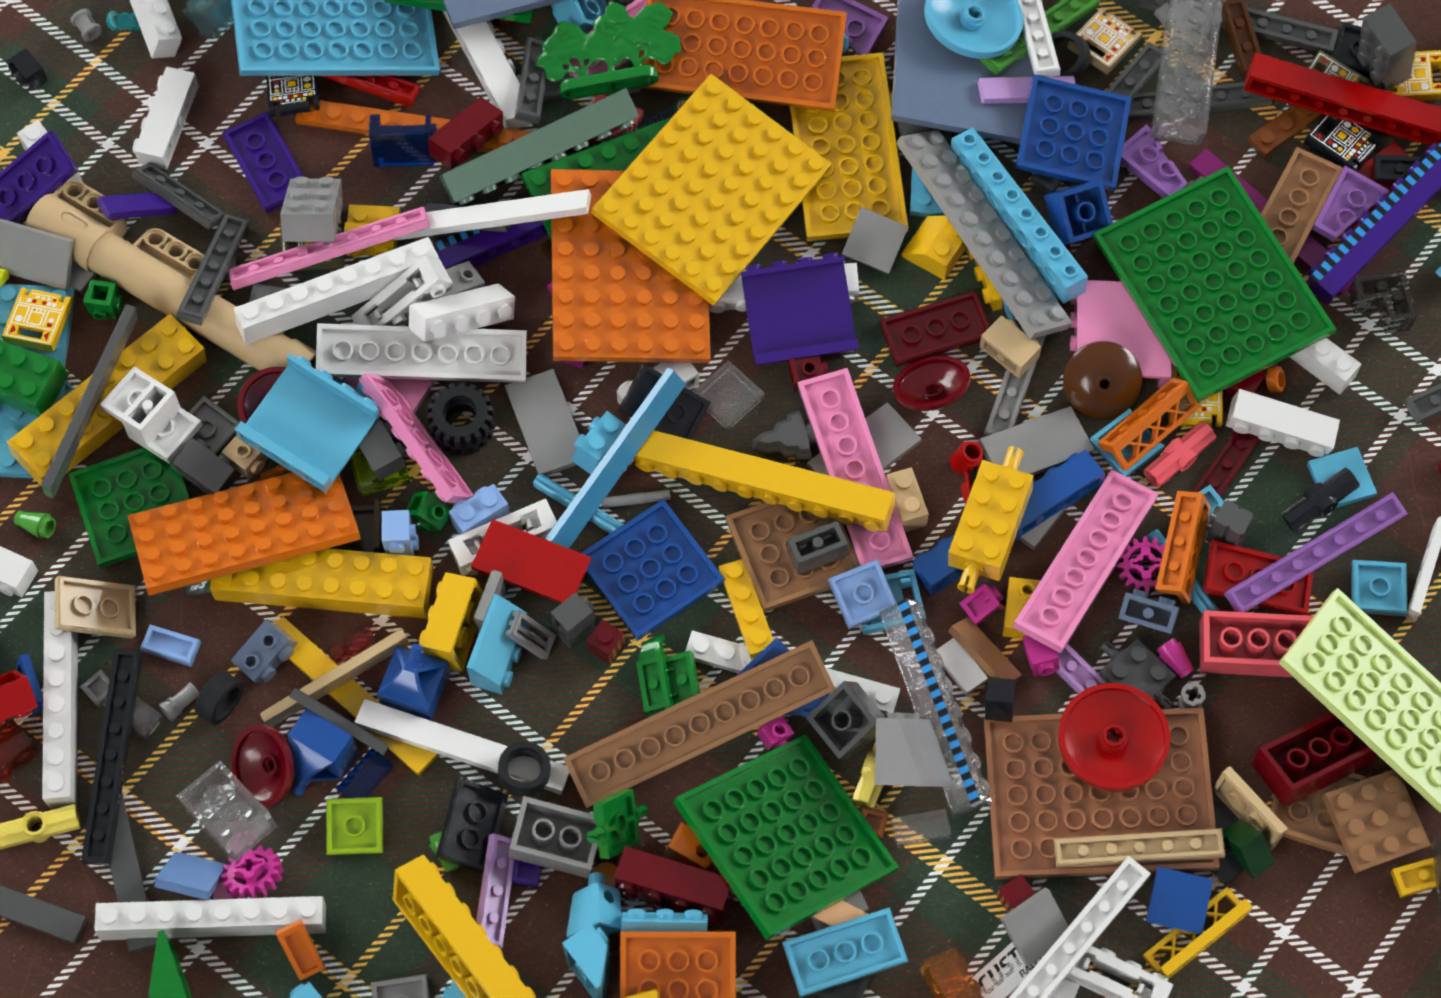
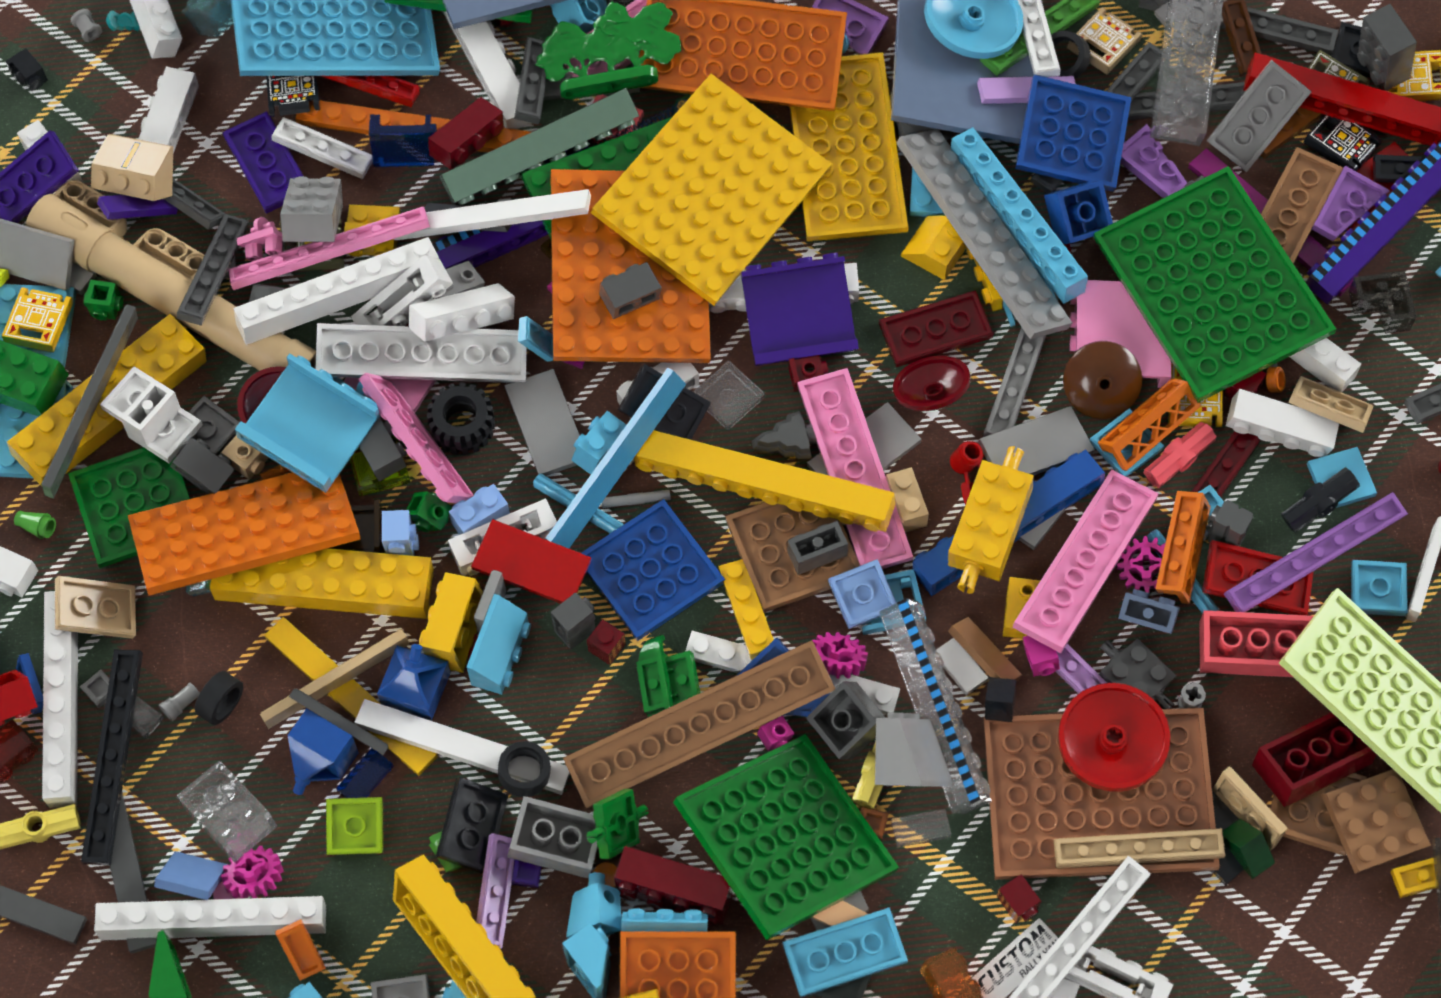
light blue tile [140,624,201,667] -> none
sand blue brick [231,619,298,684] -> none
dark red dish [231,724,294,808] -> none
clear red plate [329,626,377,664] -> none
light grey tile [504,610,556,659] -> none
orange torso [662,822,722,875] -> none
light grey tile [841,207,908,274] -> none
dark pink bracket [959,583,1005,625] -> none
tan brick [980,315,1041,378] -> none
light grey tile [1000,887,1069,966] -> none
yellow fence [1142,887,1253,979] -> none
blue tile [1145,866,1213,935] -> none
dark pink cone [1157,638,1194,679] -> none
none -> tan slope [91,134,174,201]
none -> bright pink hips [237,217,283,261]
none -> white tile [272,117,374,179]
none -> medium azure plate [518,316,553,362]
none -> dark grey brick [599,262,662,319]
none -> dark pink gear [812,632,868,679]
none -> light grey tile [1206,60,1312,172]
none -> tan tile [1288,376,1374,433]

